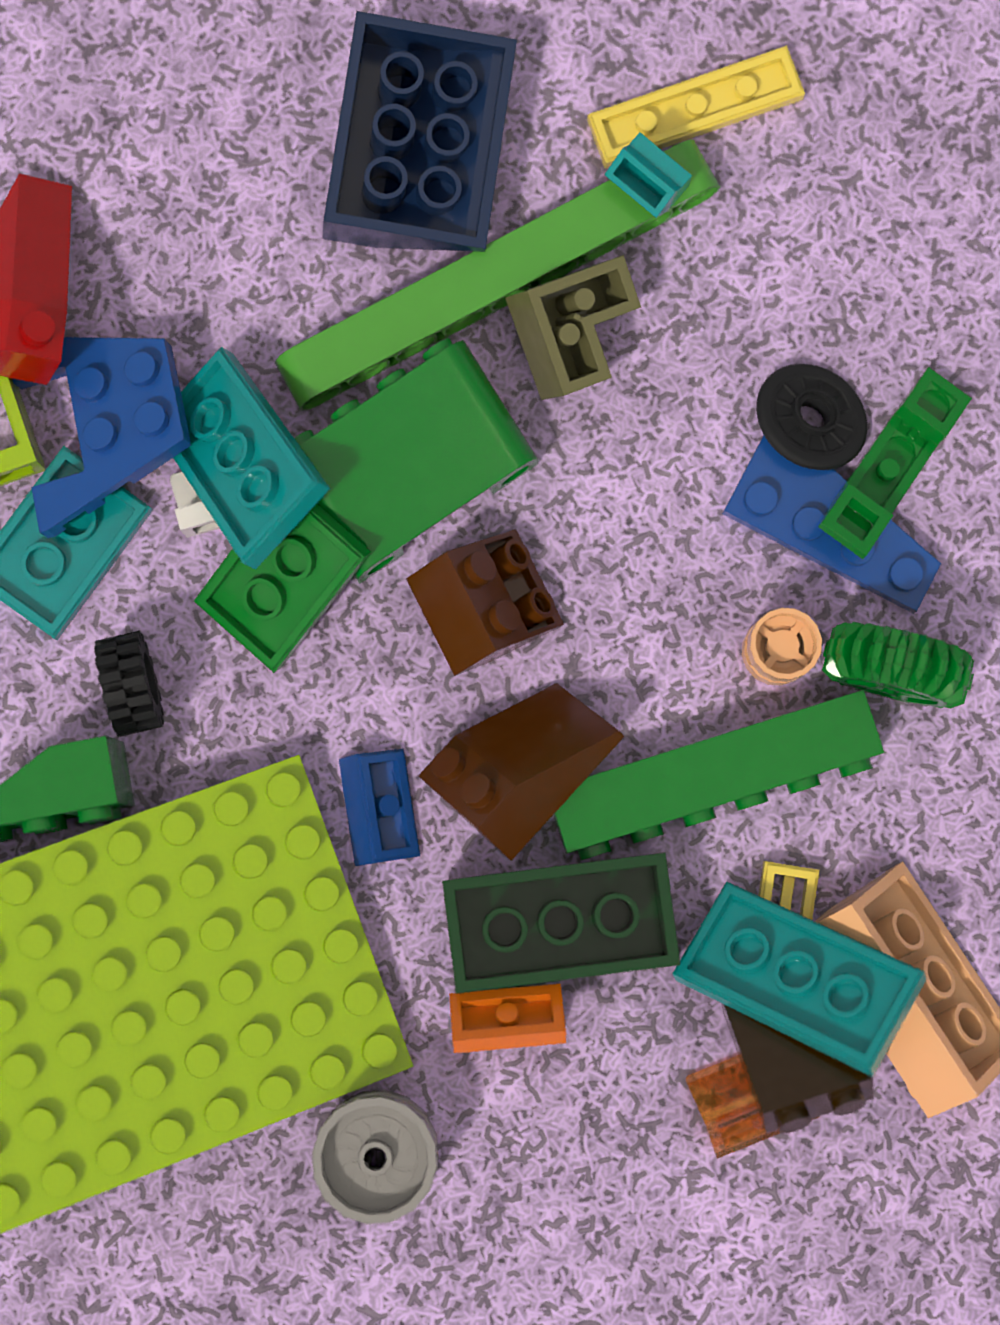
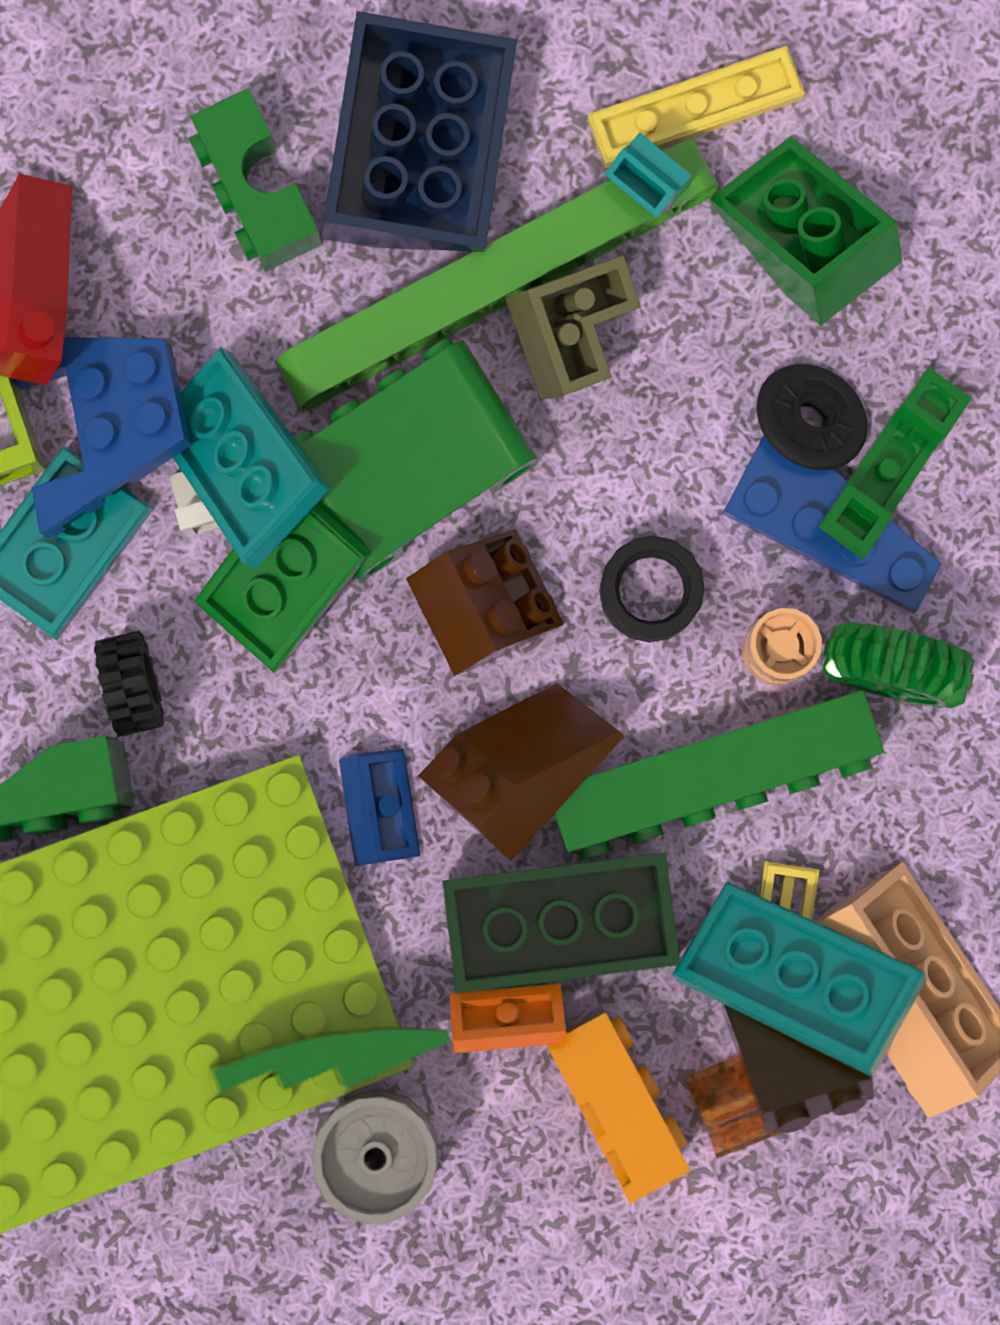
none -> green arch [188,88,322,272]
none -> green slope [209,1027,451,1092]
none -> light orange wedge [547,1009,691,1204]
none -> black tyre [599,536,705,643]
none -> green slope [709,136,902,326]

